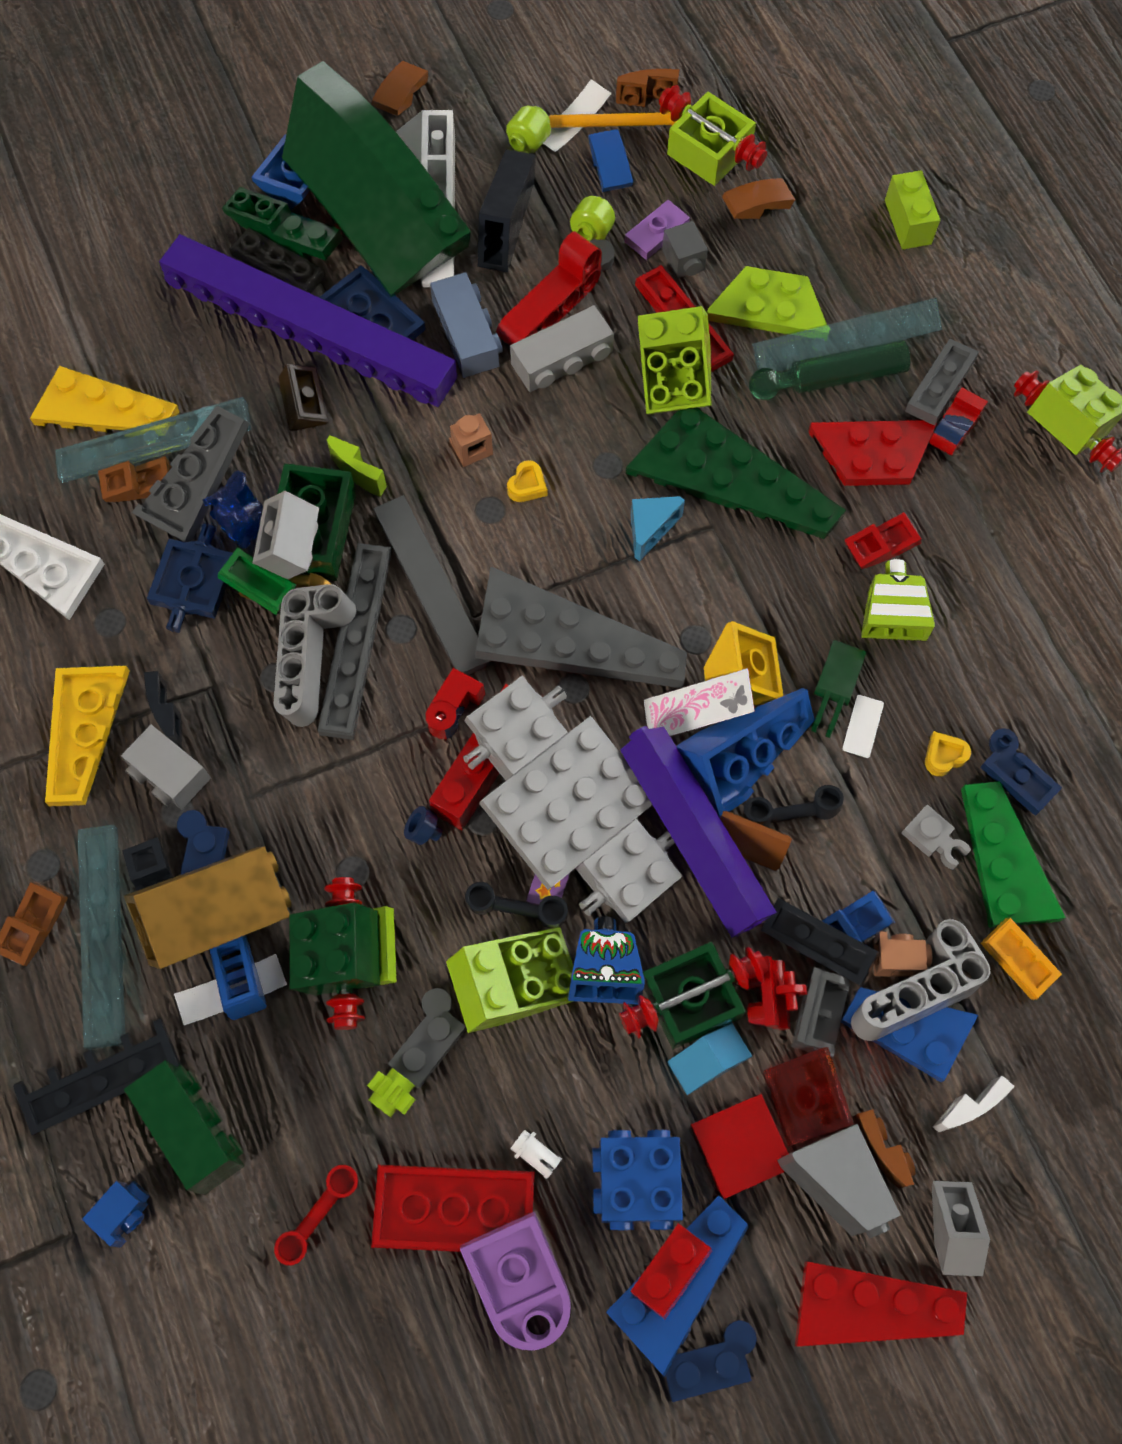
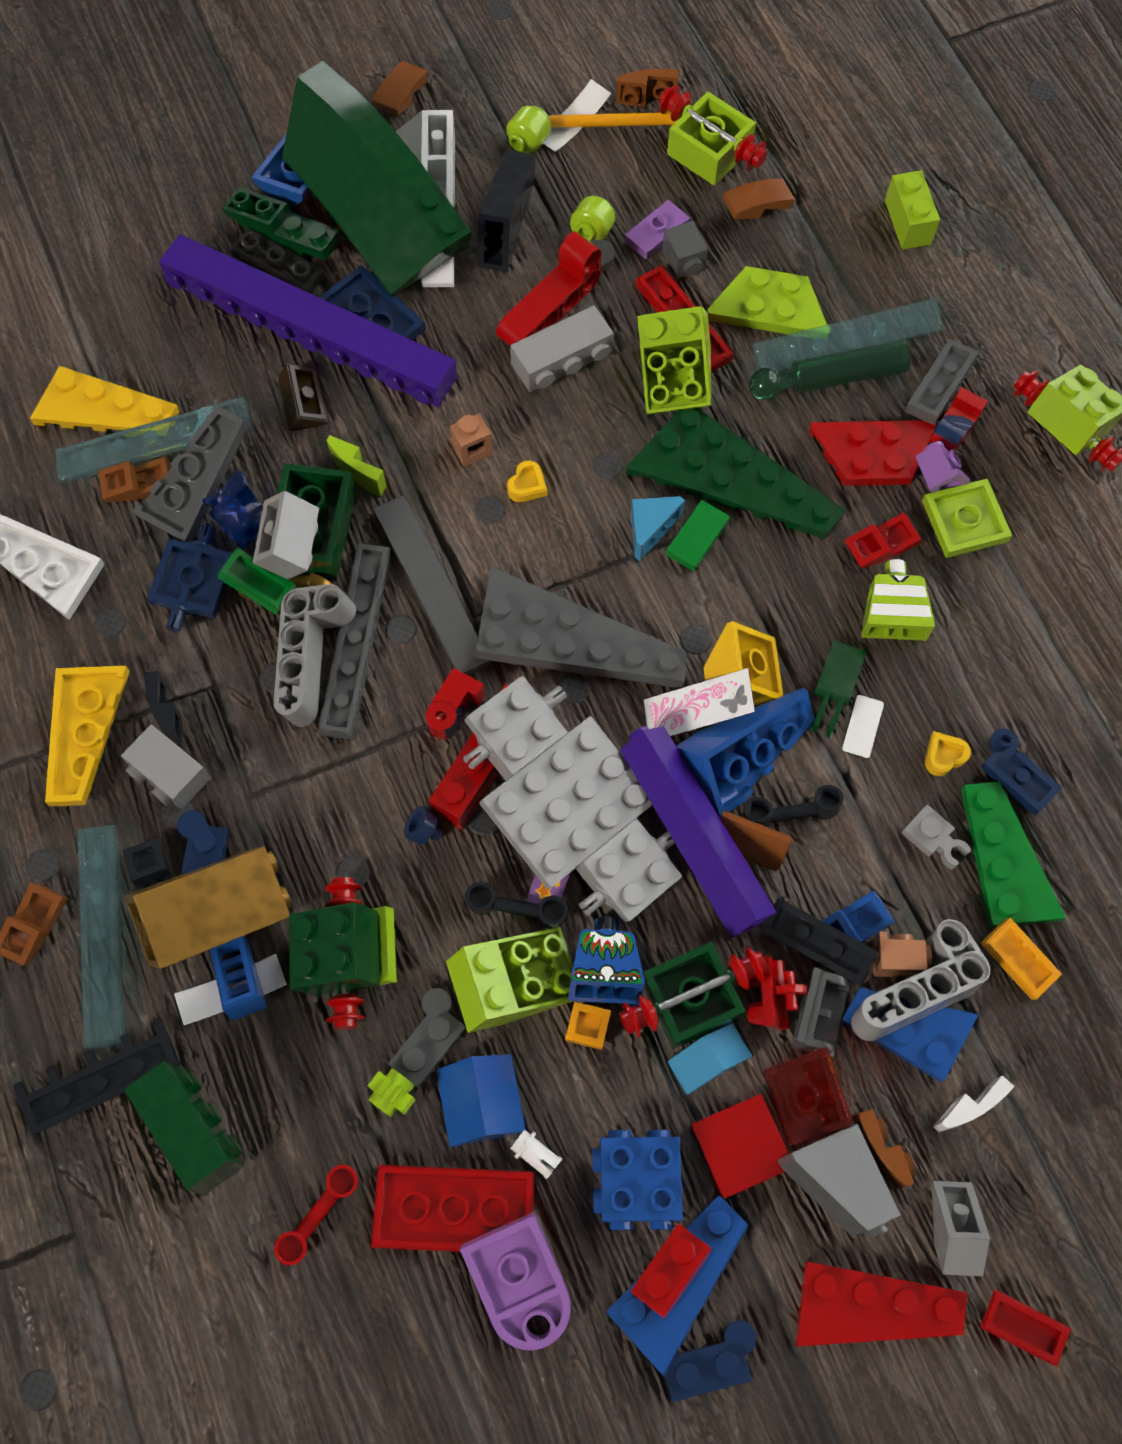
blue brick [82,1181,150,1248] -> none
sand blue brick [430,272,503,378] -> none
blue slope [588,129,633,192] -> none
none -> blue slope [436,1054,526,1148]
none -> light orange plate [565,1001,611,1050]
none -> green tile [666,500,730,572]
none -> medium lavender brick [915,441,971,492]
none -> lime plate [922,478,1012,558]
none -> red tile [980,1289,1071,1367]

